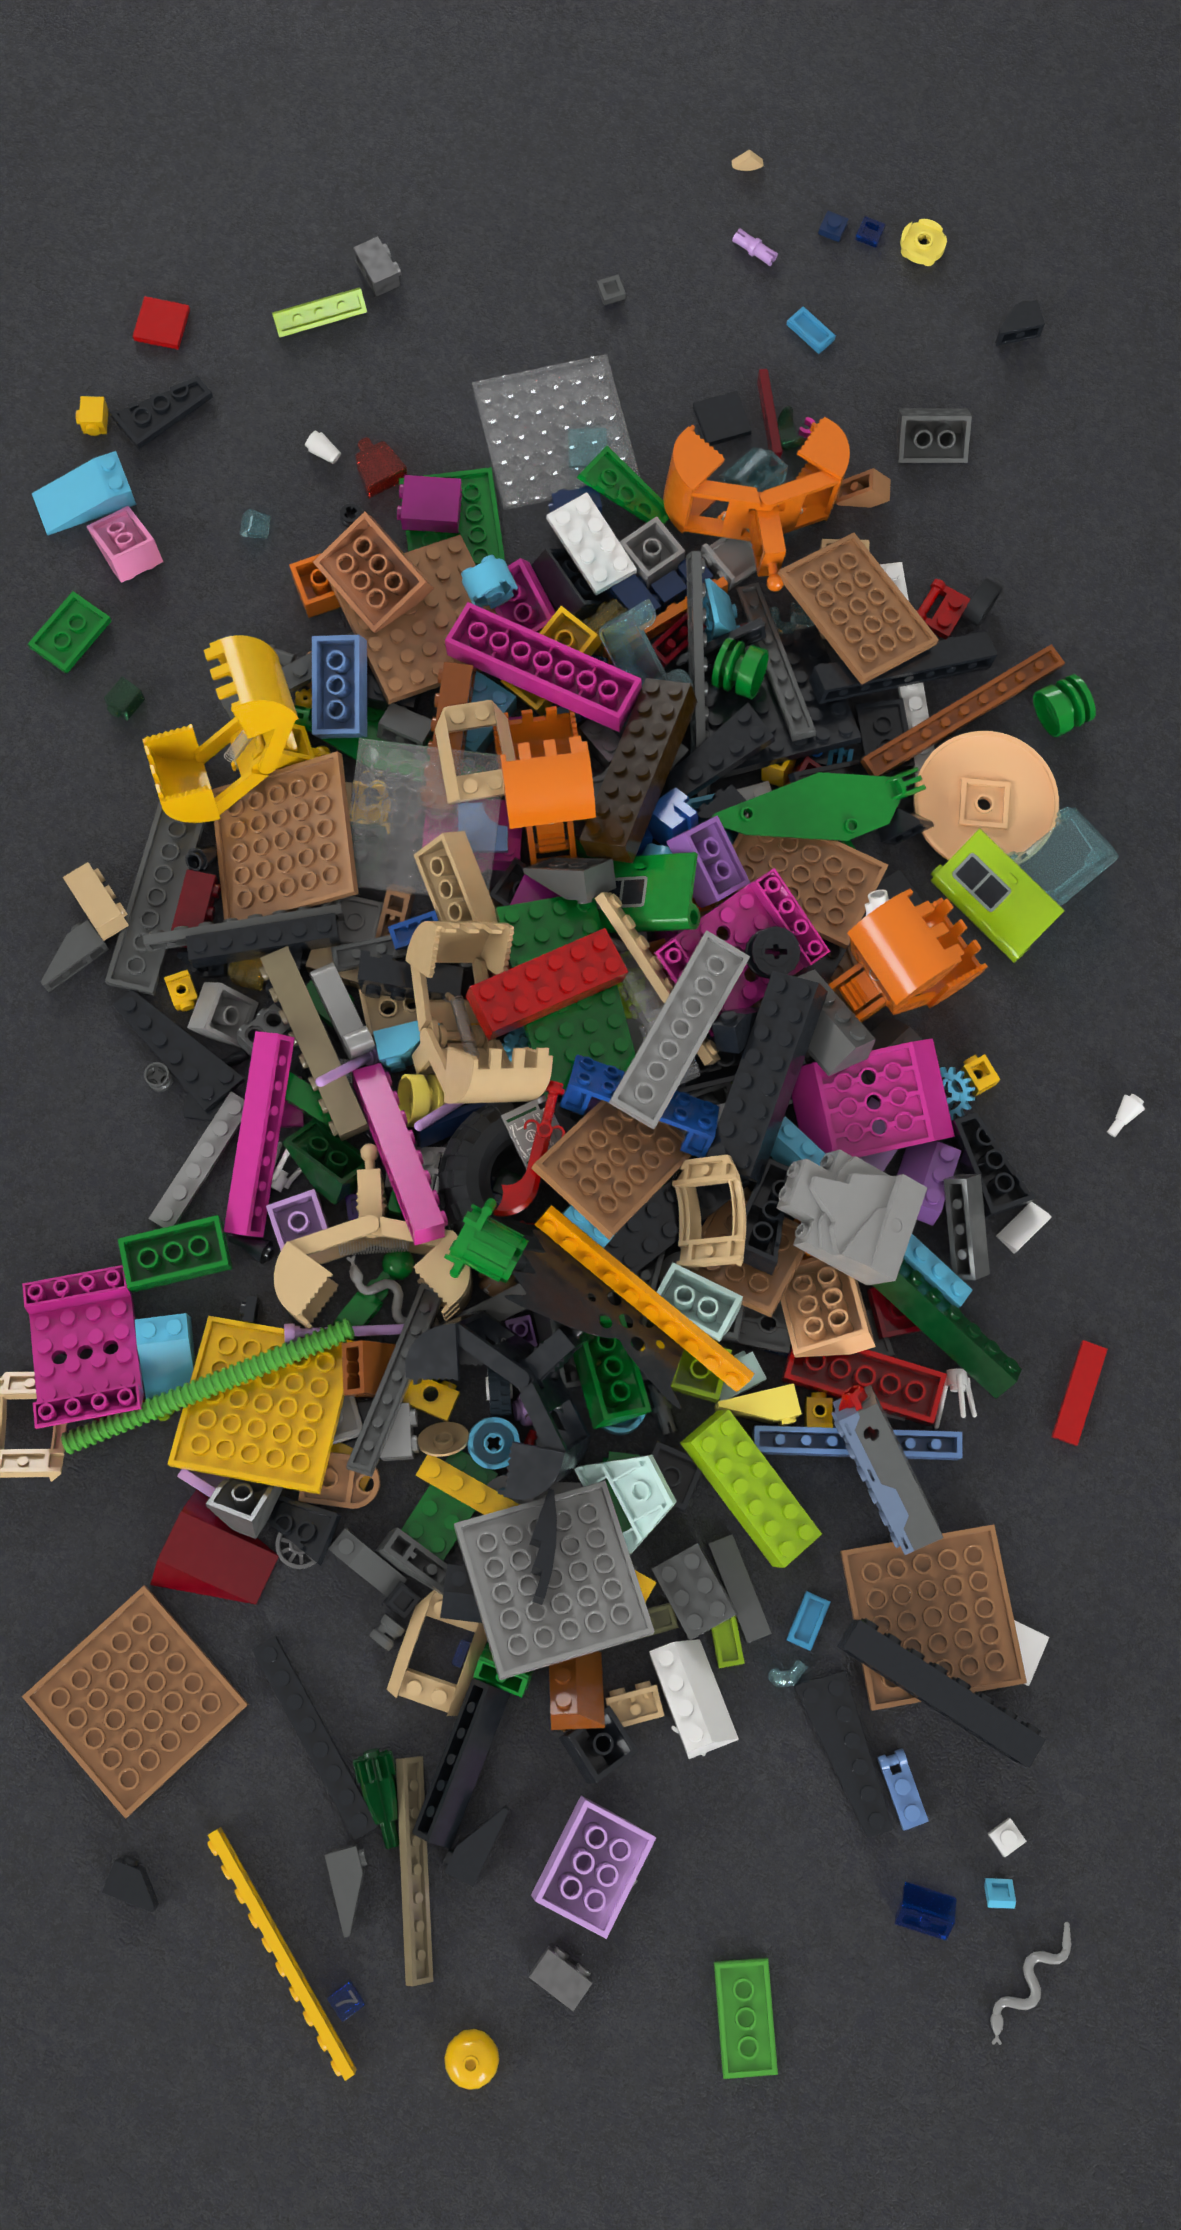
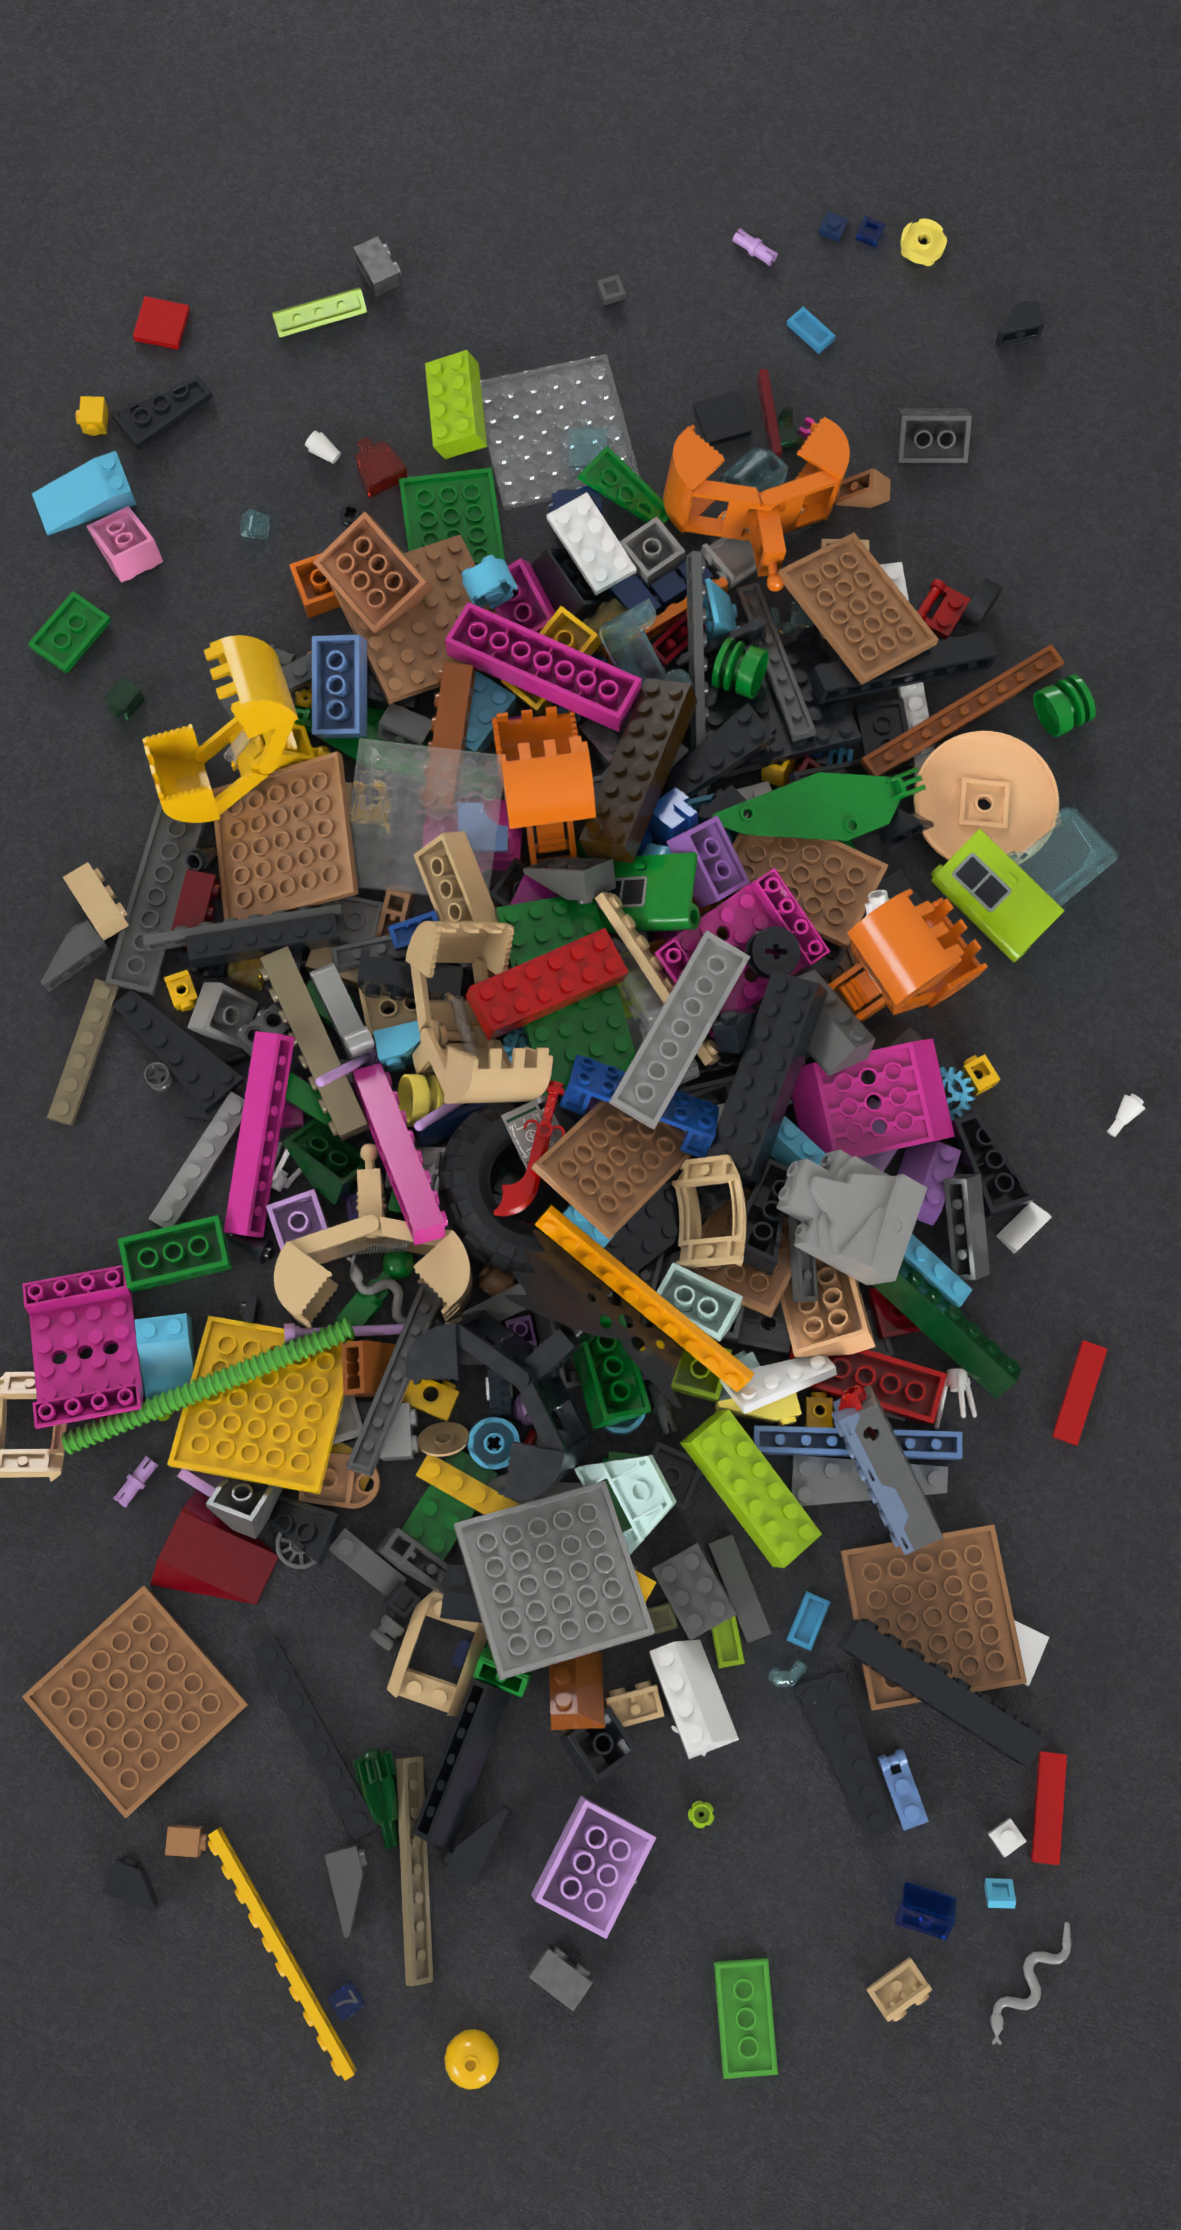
magenta brick [397,475,462,533] -> none
tan wedge [435,700,516,804] -> none
green container [444,1198,529,1283] -> none
black slope [529,1488,557,1605] -> none
tan tile [732,150,764,171] -> none
none -> dark tan plate [47,979,121,1126]
none -> lavender pin [113,1455,159,1508]
none -> medium nougat brick [165,1825,208,1857]
none -> lime brick [425,350,487,459]
none -> lime plate [688,1800,714,1828]
none -> white wing [720,1355,837,1414]
none -> dark grey tile [788,1215,818,1302]
none -> light grey wing [791,1455,948,1506]
none -> tan bracket [866,1957,932,2022]
none -> red tile [1031,1751,1067,1865]

